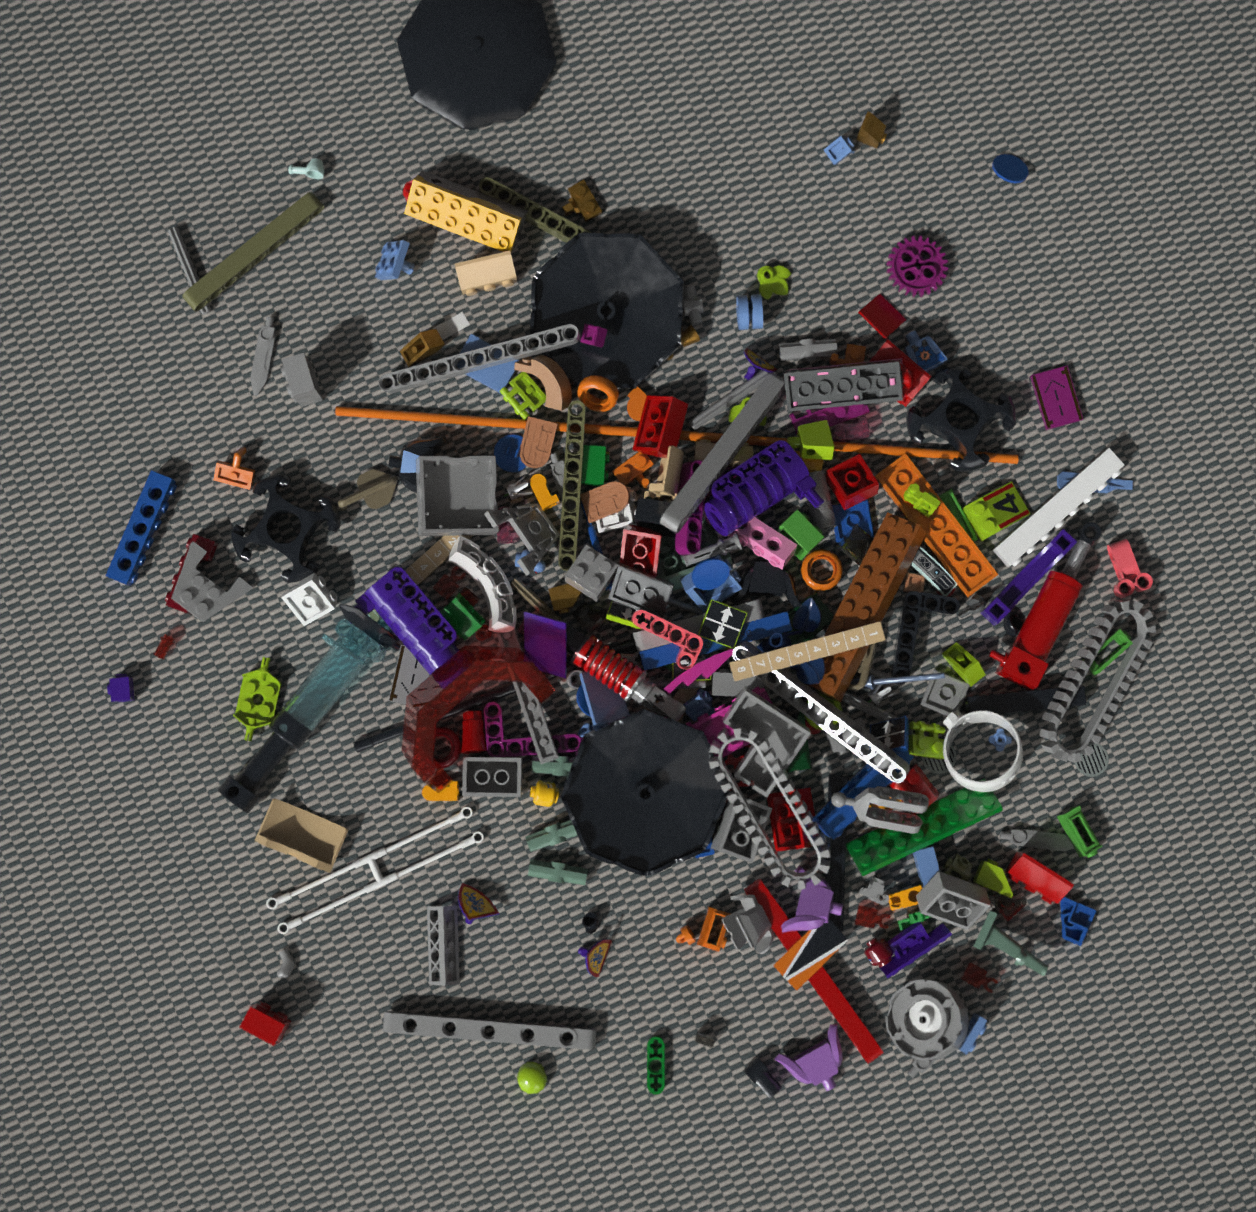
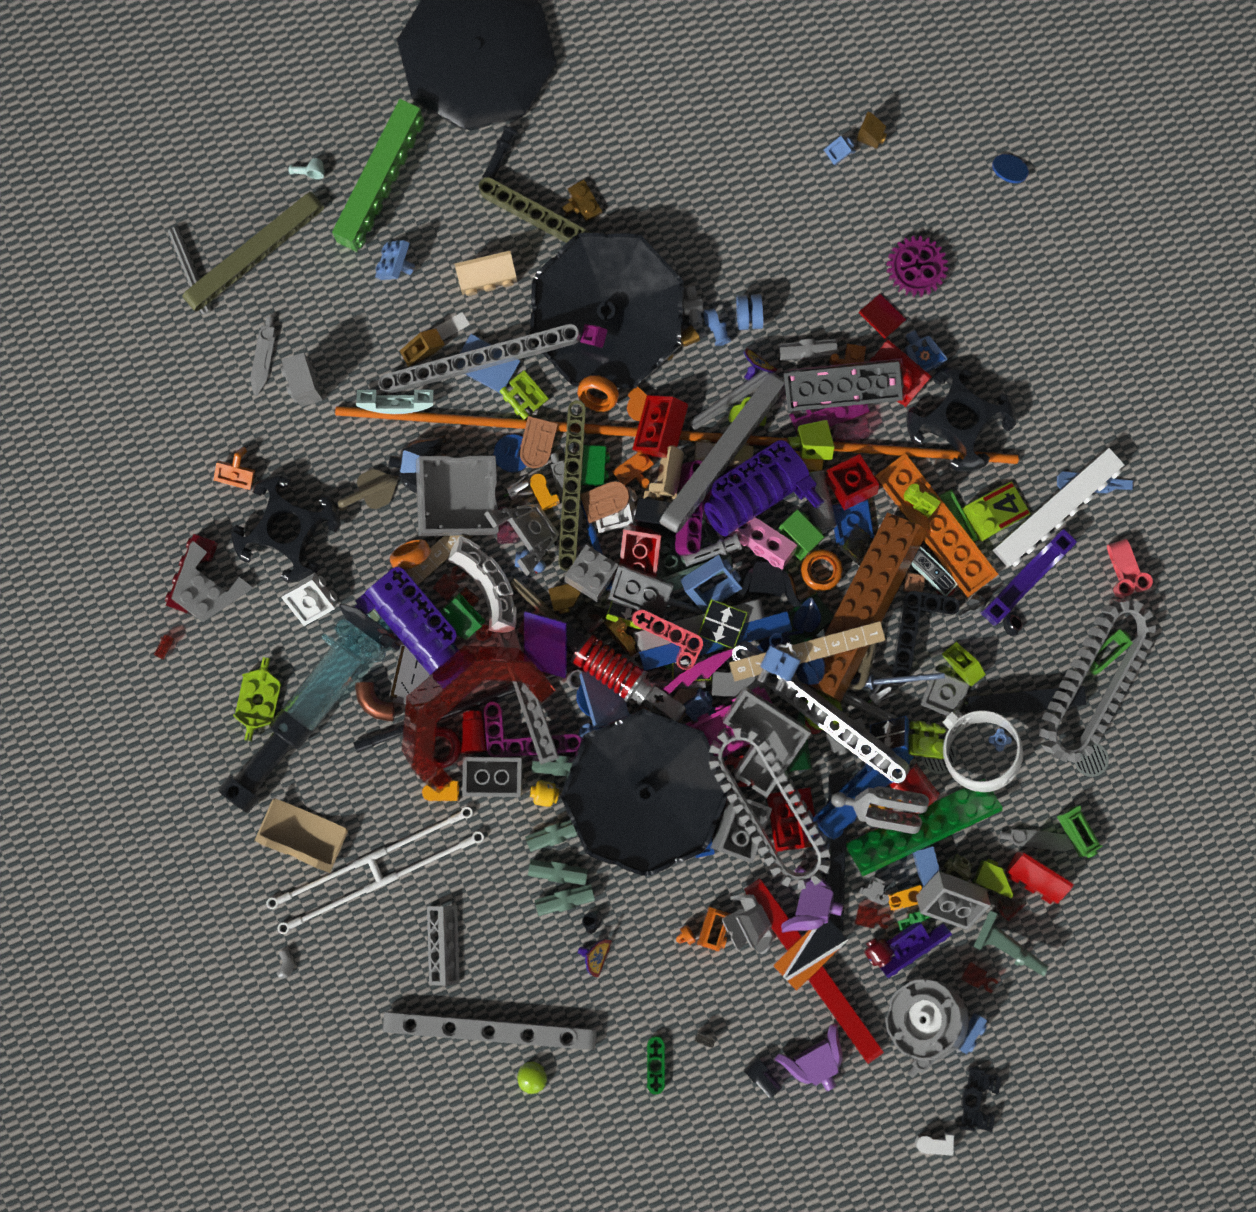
blue brick [105,470,177,587] -> none
dark purple brick [107,674,135,703] -> none
red brick [239,1002,291,1046] -> none
yellow piece [402,170,528,252] -> none
shield [458,883,499,924] -> none
medium nougat arch [514,355,572,411] -> none
blue piece [691,558,730,590] -> none
lime plate [757,265,791,300] -> none
red piece [989,522,1101,691] -> none
magenta tile [1030,366,1084,431] -> none
blue slope [1060,897,1097,947] -> none
none -> bright green brick [332,99,424,252]
none -> copper cylinder [355,682,395,721]
none -> light aqua slope [356,390,434,414]
none -> orange wheel [389,539,431,570]
none -> black pin [482,125,519,180]
none -> sand green piece [535,884,595,916]
none -> pearl gold hinge [605,618,636,657]
none -> medium blue connector [703,308,731,346]
none -> medium blue piece [758,643,801,691]
none -> white leg [915,1132,954,1155]
none -> black piece [957,1067,1001,1132]

